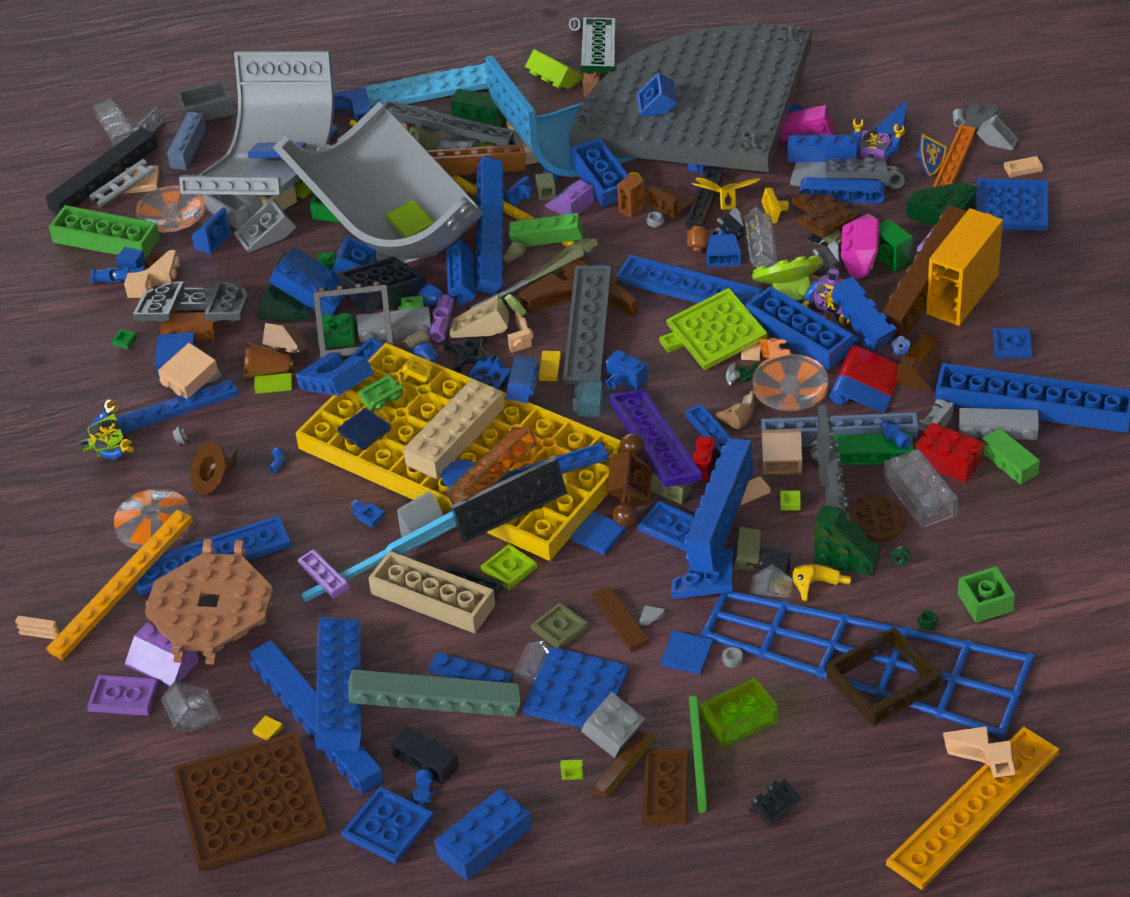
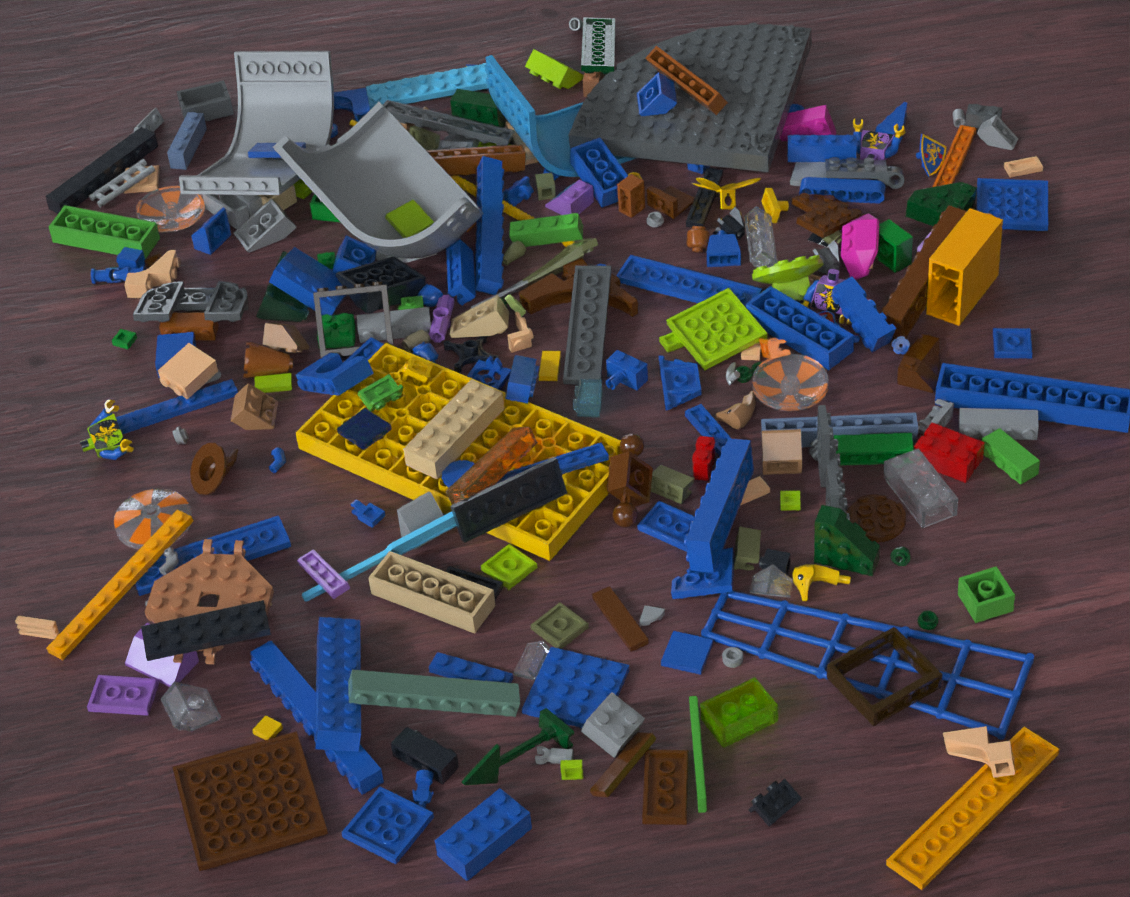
clear brick [92,98,135,146] -> none
blue tile [571,511,626,555] -> none
dark purple plate [609,389,702,487] -> none
door [829,346,899,414] -> none
blue piece [881,421,912,450] -> none
none -> black plate [141,600,271,661]
none -> light grey arm [159,548,179,575]
none -> medium nougat slope [231,383,278,430]
none -> dark green piece [462,708,575,785]
none -> light grey bar [535,746,574,764]
none -> dark orange brick [645,46,728,115]
none -> blue wing [658,356,701,410]

